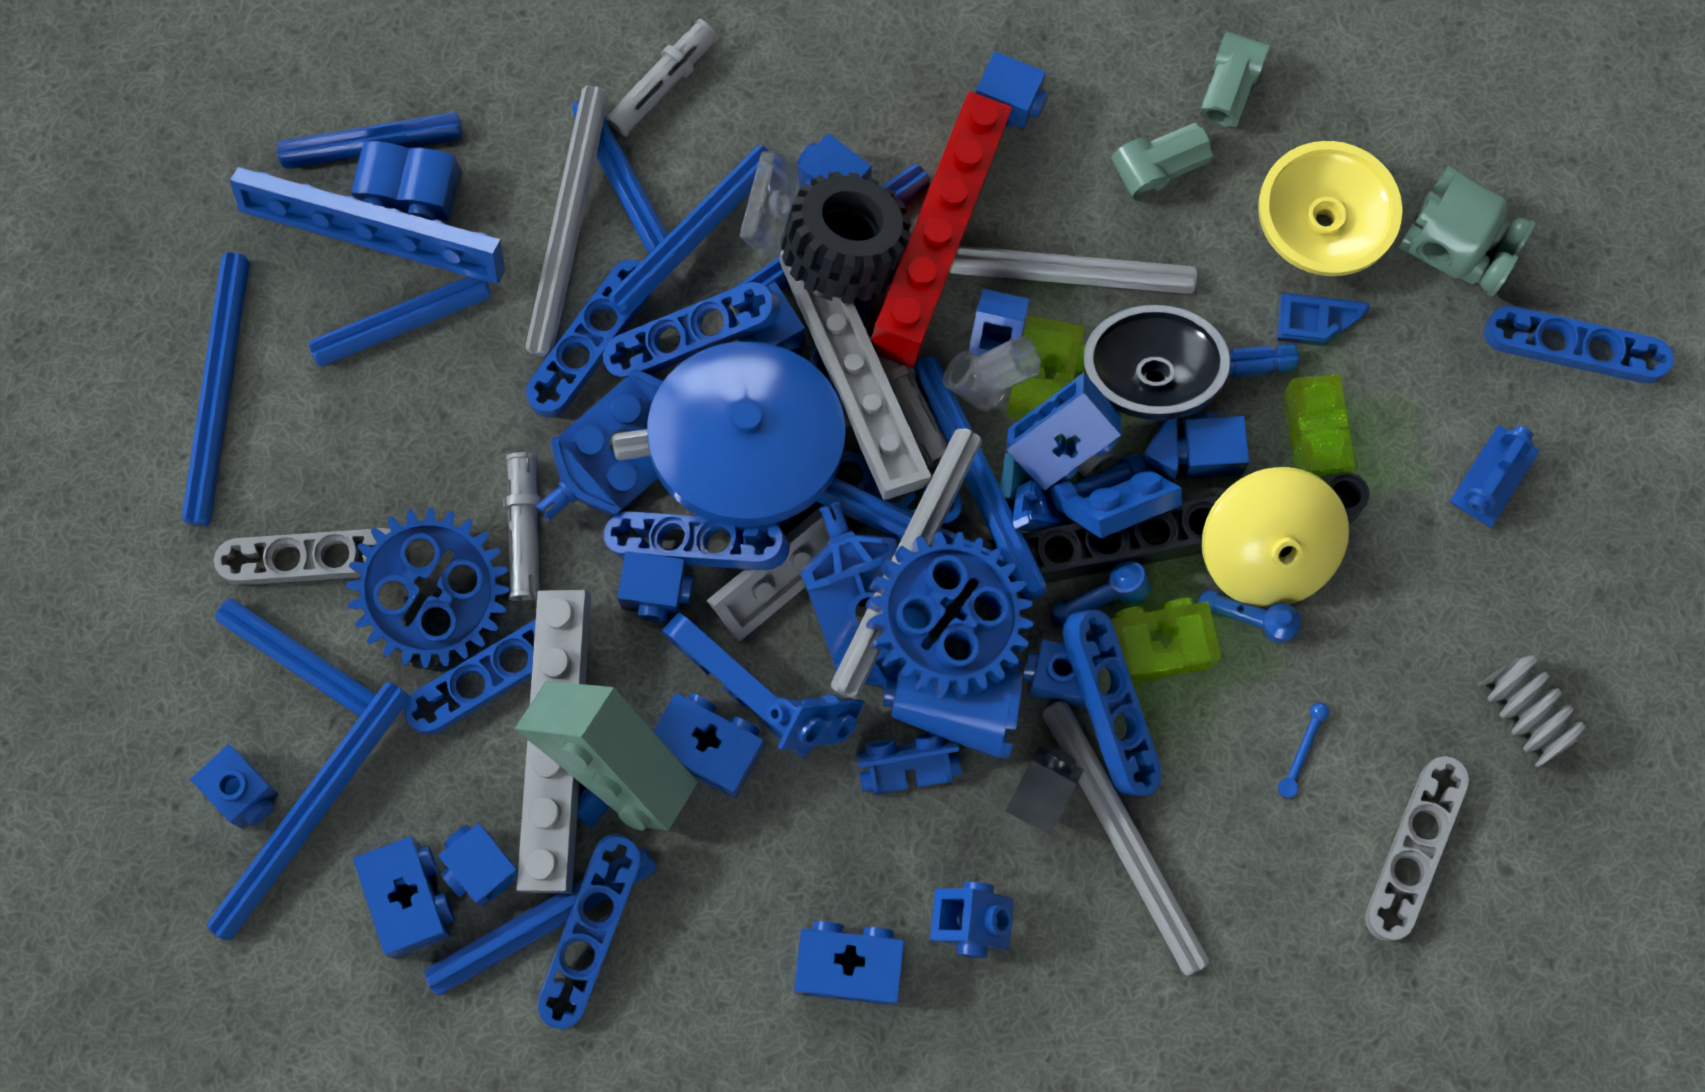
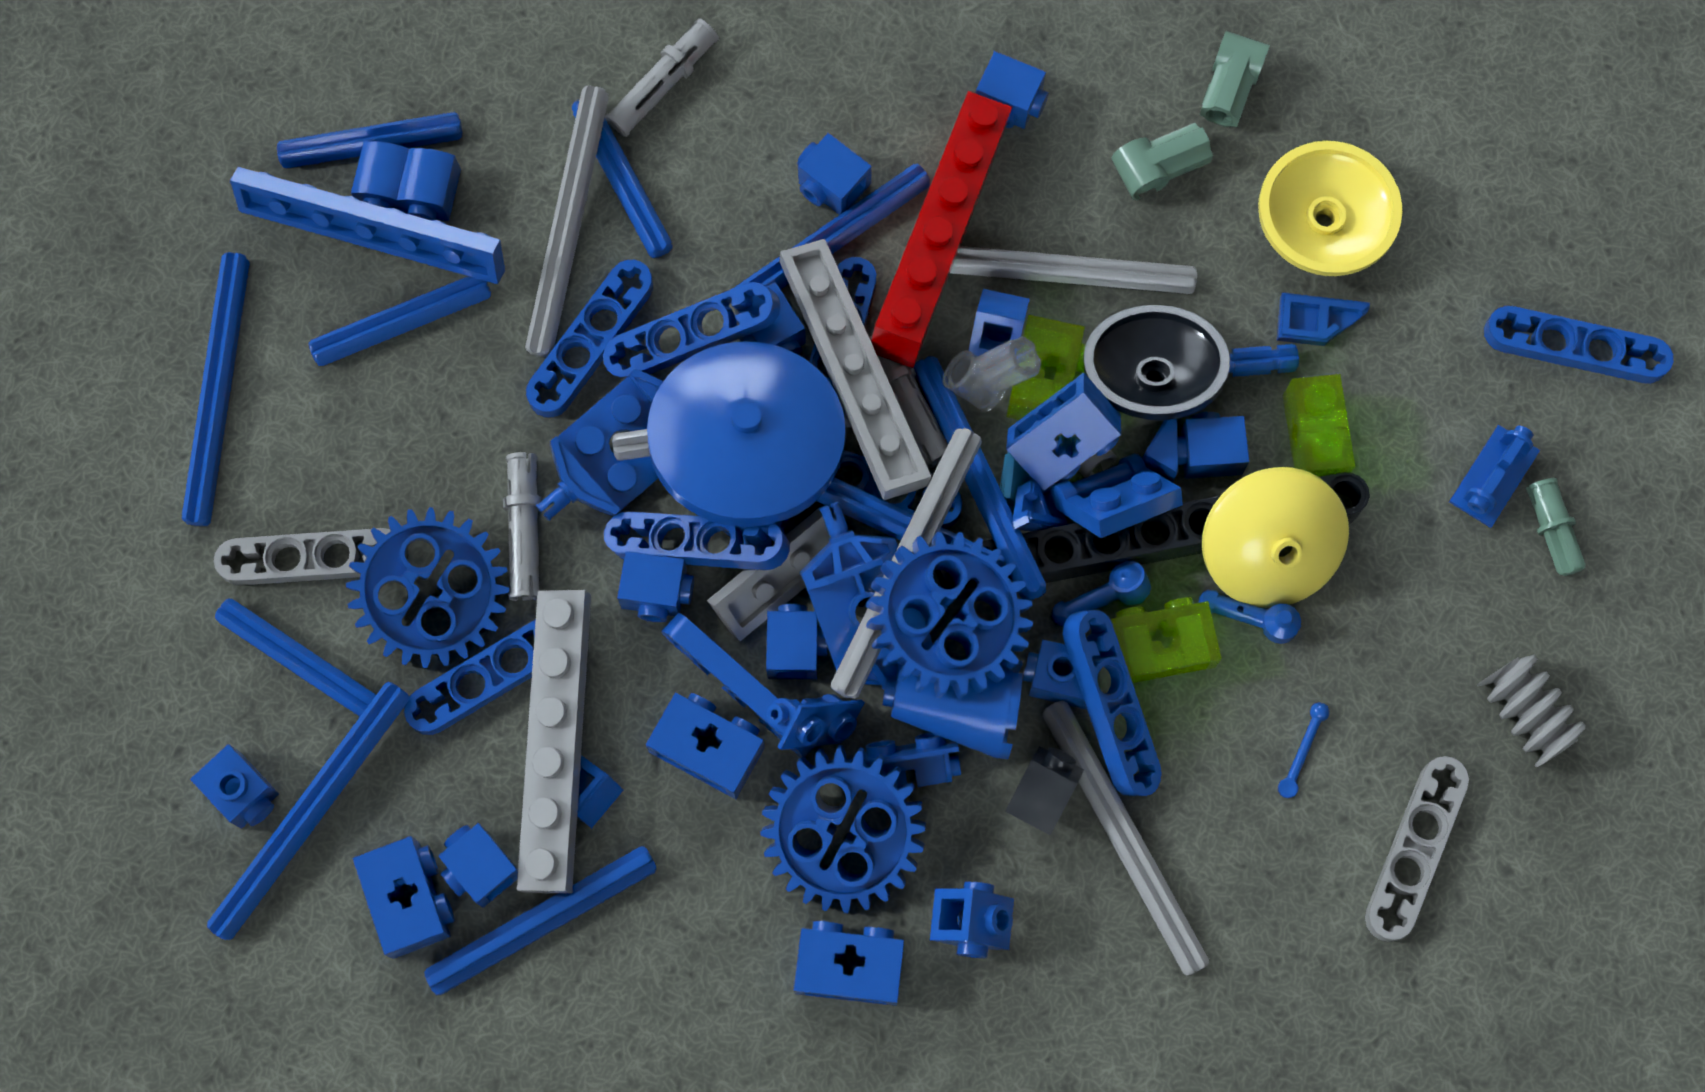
sand green wedge [514,681,698,831] -> none
blue beam [537,834,641,1029] -> none
blue axle [609,145,776,316] -> none
clear plate [739,151,798,257] -> none
black tyre [781,172,911,303] -> none
sand green piece [1397,165,1536,297] -> none
none -> blue gear [760,745,926,913]
none -> blue brick [766,604,827,679]
none -> sand green axle [1526,478,1586,576]

